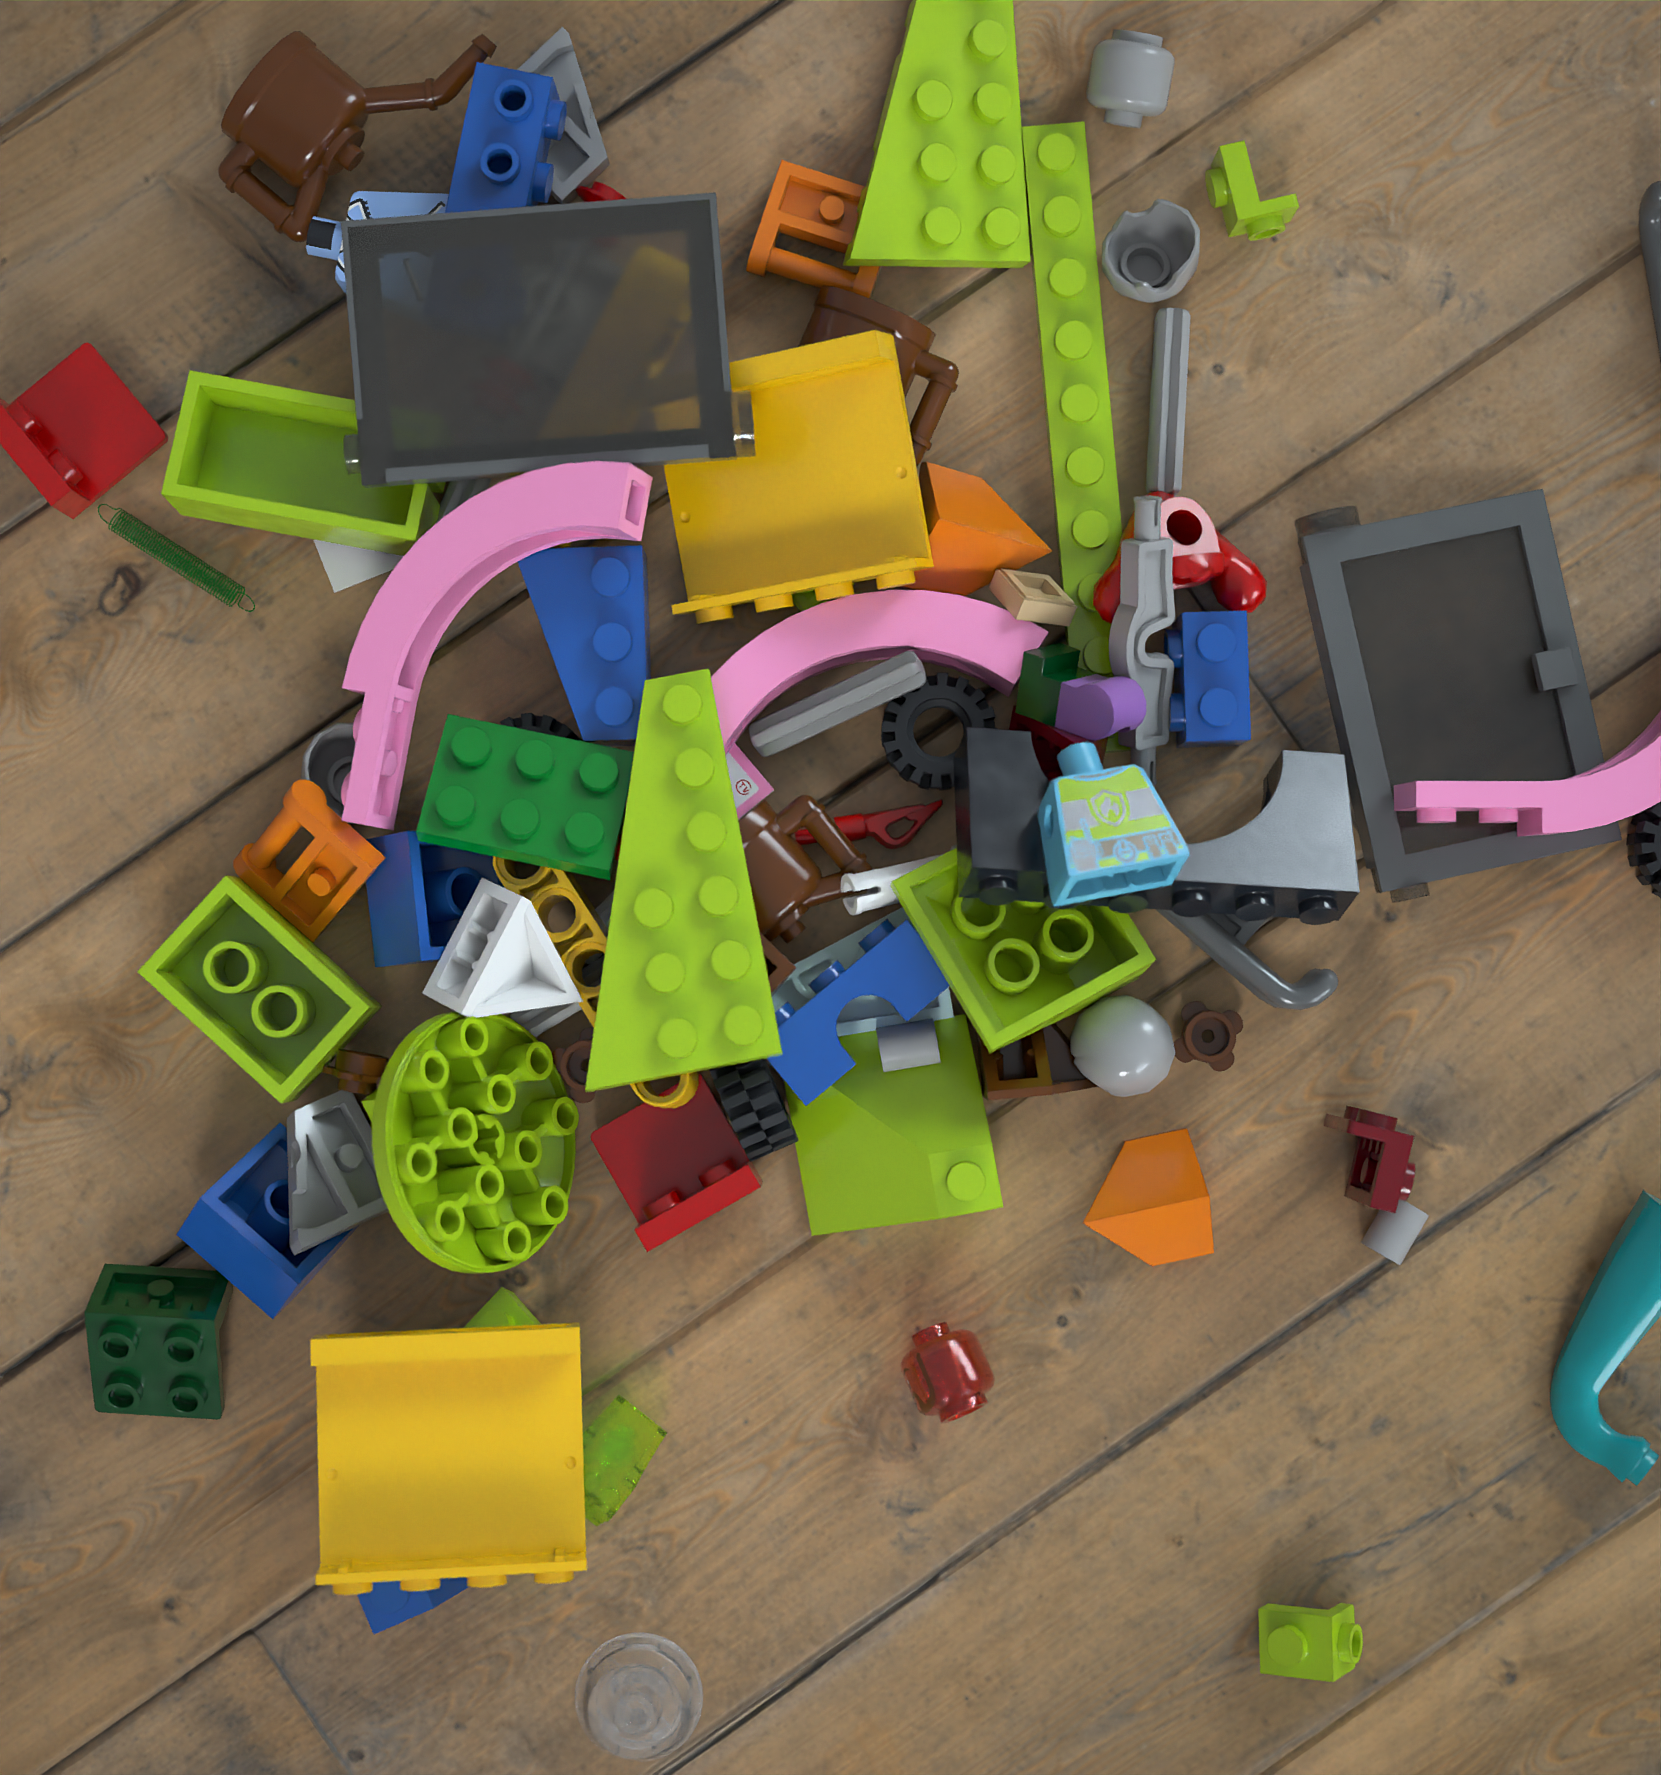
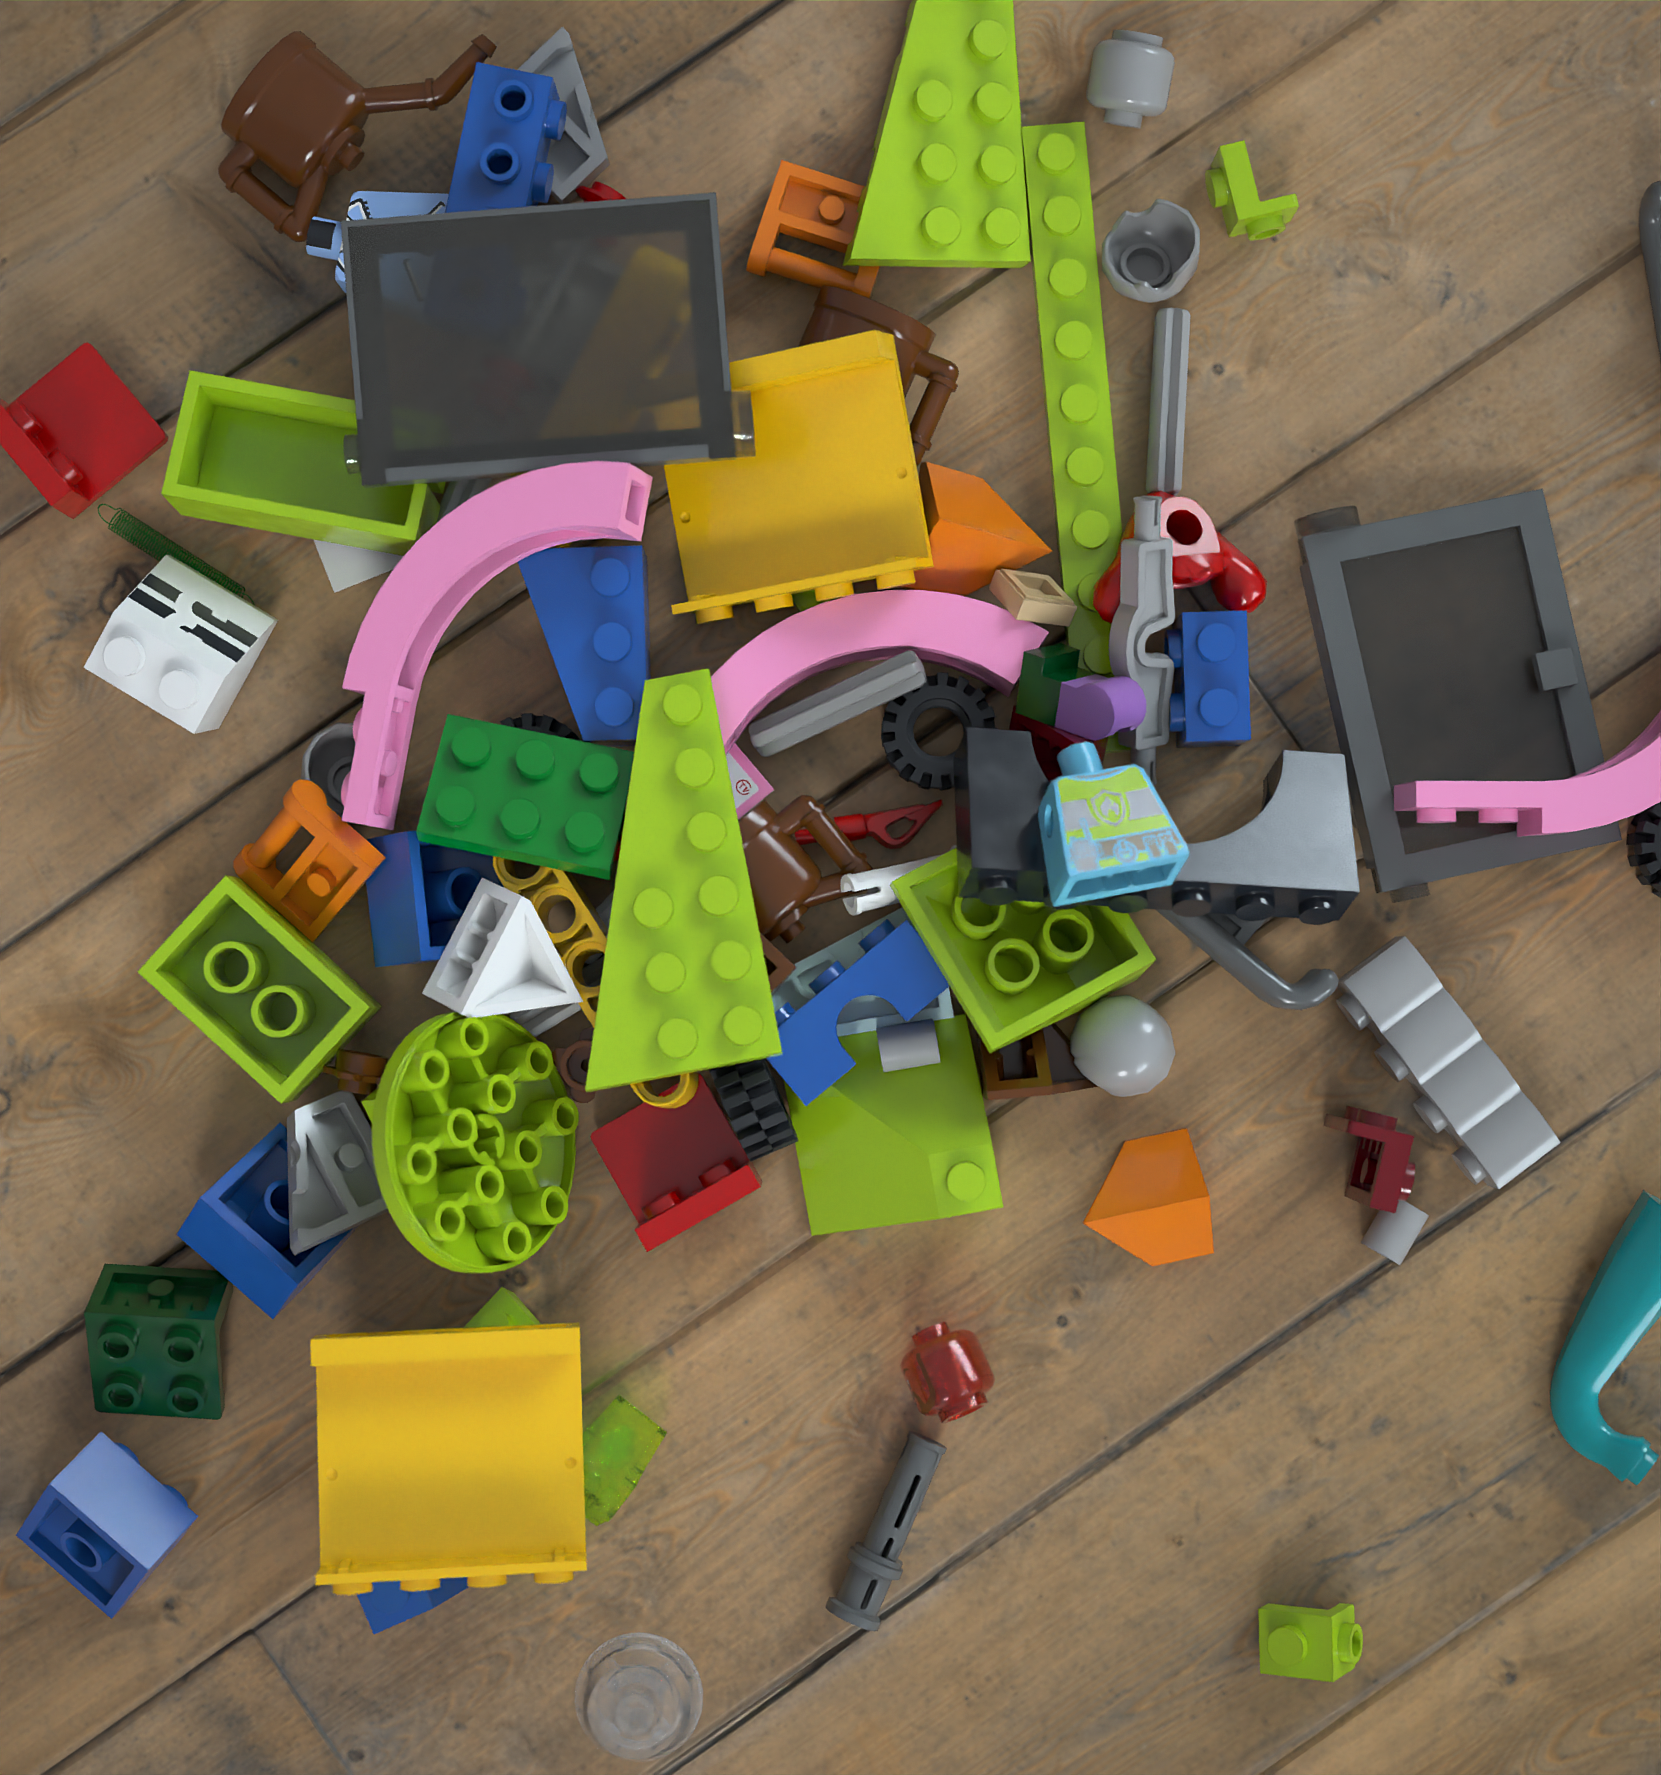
reddish brown plate [1173,1001,1243,1072] -> none
none -> blue slope [16,1432,198,1619]
none -> white slope [84,555,278,734]
none -> dark grey pin [825,1431,947,1631]
none -> light grey brick [1336,936,1560,1189]

